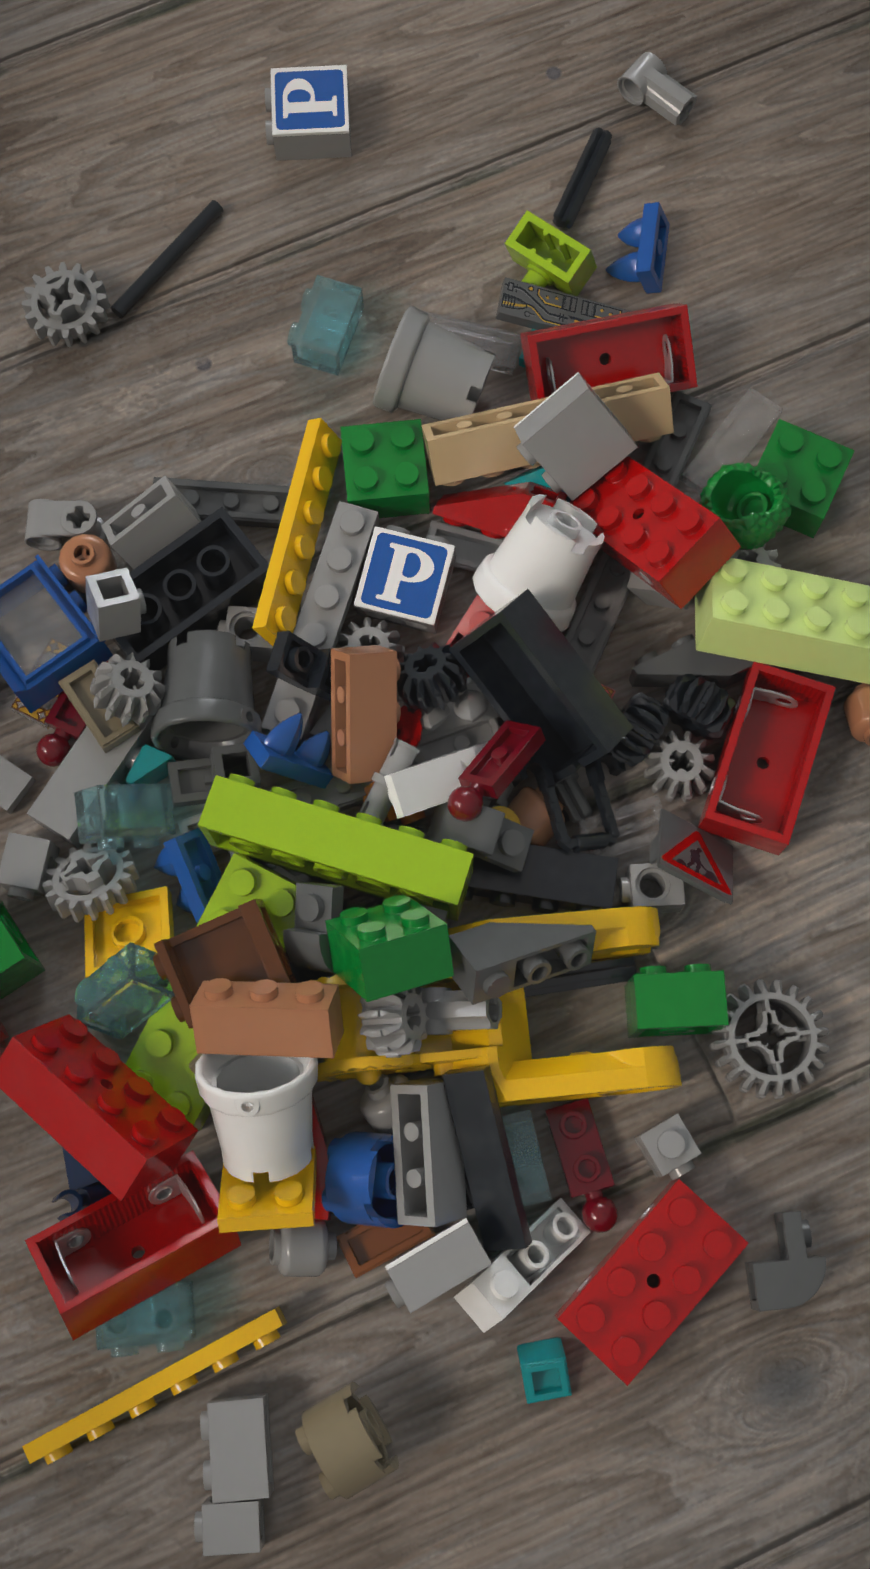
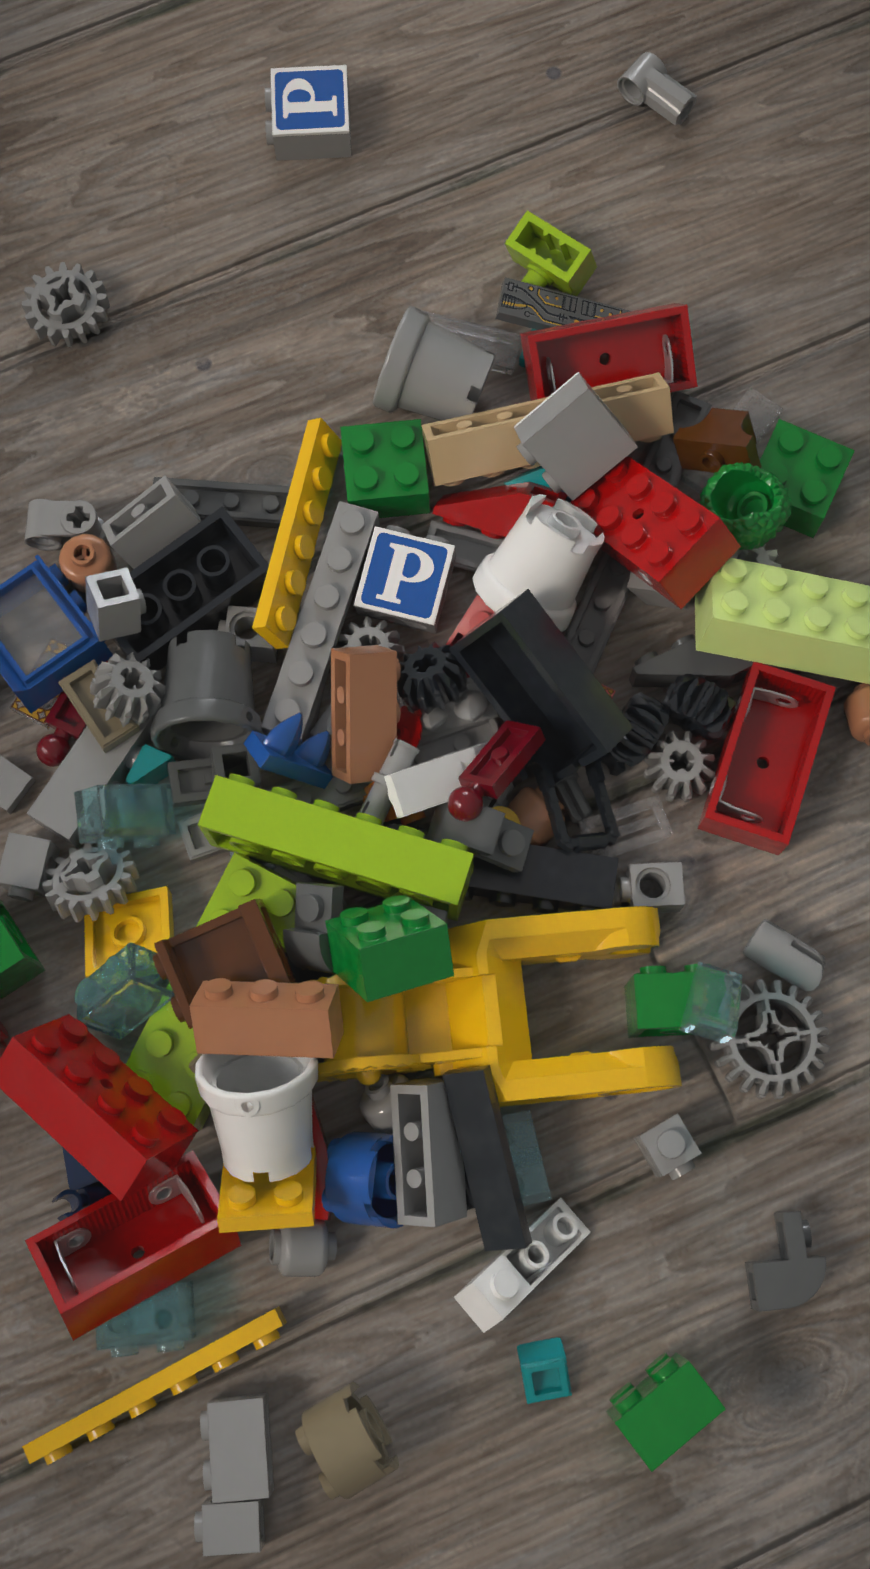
black bar [110,200,224,319] -> none
blue tile [154,827,222,923] -> none
black slope [266,631,331,701] -> none
clear light blue brick [287,275,364,376] -> none
dark orange tile [336,1225,436,1278] -> none
light grey gear [358,987,430,1058] -> none
light grey piece [384,1217,492,1314] -> none
light grey piece [421,987,502,1035] -> none
dark grey slope [449,922,596,1005] -> none
black axle [524,955,637,997] -> none
dark red plate [545,1098,618,1233] -> none
black axle [553,127,612,230] -> none
red piece [554,1179,749,1386] -> none
blue tile [606,202,670,294] -> none
dark grey piece [650,808,733,905] -> none
none -> green brick [606,1353,726,1472]
none -> reddish brown brick [673,408,761,473]
none -> clear light blue slope [680,962,742,1043]
none -> light grey arm [743,919,825,992]

